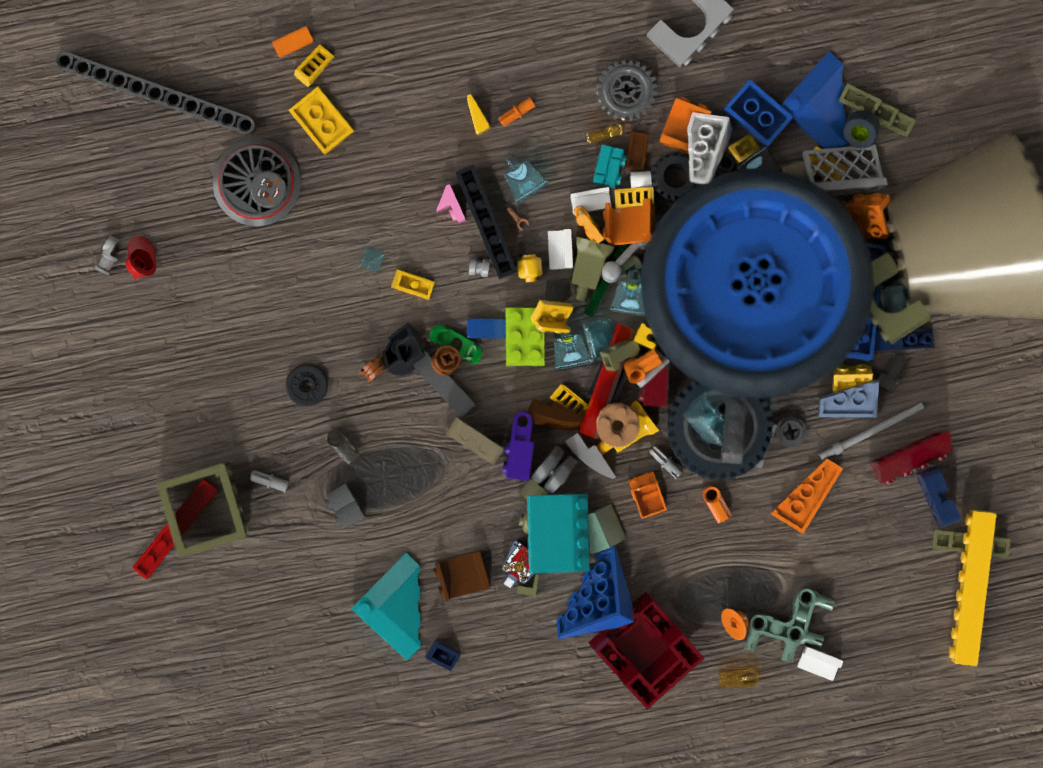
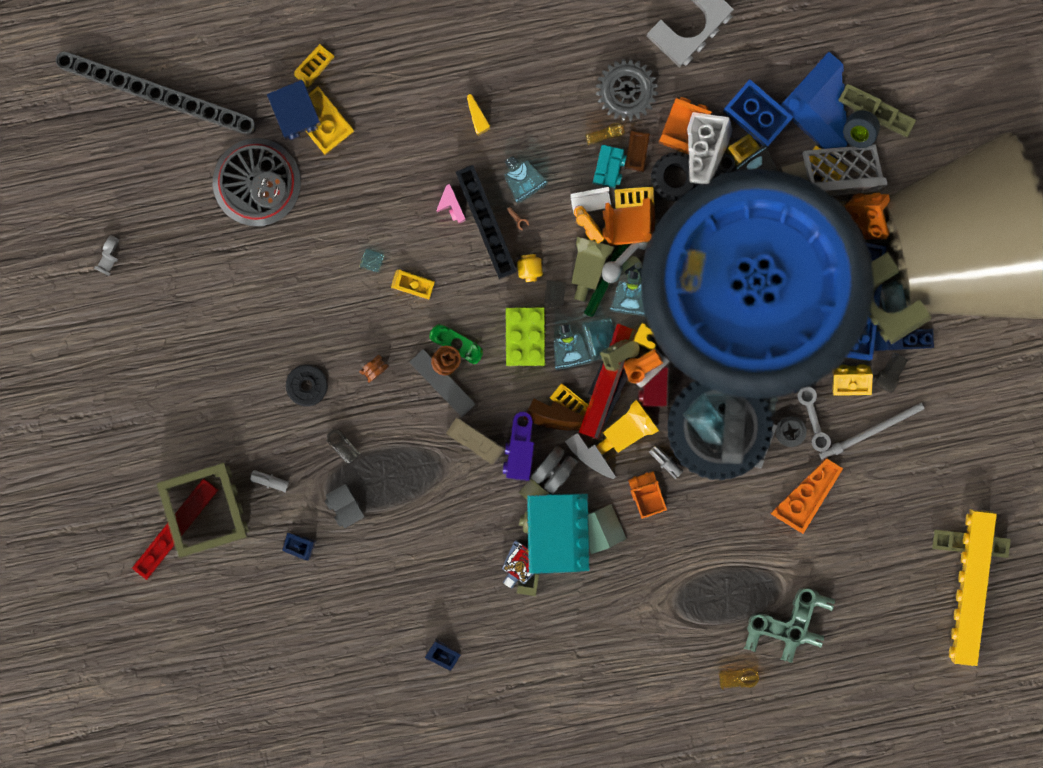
red piece [126,236,156,279] -> none
orange slope [272,26,313,57] -> none
teal slope [351,552,421,660] -> none
black brick [382,323,426,375] -> none
reddish brown panel [433,551,491,601] -> none
blue slope [467,319,506,338] -> none
light grey wheel [469,256,490,278] -> none
orange axle [498,97,535,127] -> none
yellow bracket [531,300,574,333] -> none
white panel [548,229,573,270] -> none
blue slope [556,545,634,639] -> none
dark red slope [588,592,705,710] -> none
medium nougat wheel [596,403,639,447] -> none
white piece [630,171,652,188] -> none
orange piece [702,485,732,524] -> none
orange piece [721,609,749,640] -> none
white panel [797,645,843,681] -> none
sand blue wing [818,379,879,417] -> none
dark red slope [869,431,952,485] -> none
dark blue axle [916,467,961,528] -> none
none -> dark blue brick [267,80,321,140]
none -> dark blue slope [282,532,316,561]
none -> clear yellow piece [682,250,705,292]
none -> light grey piece [798,386,831,452]

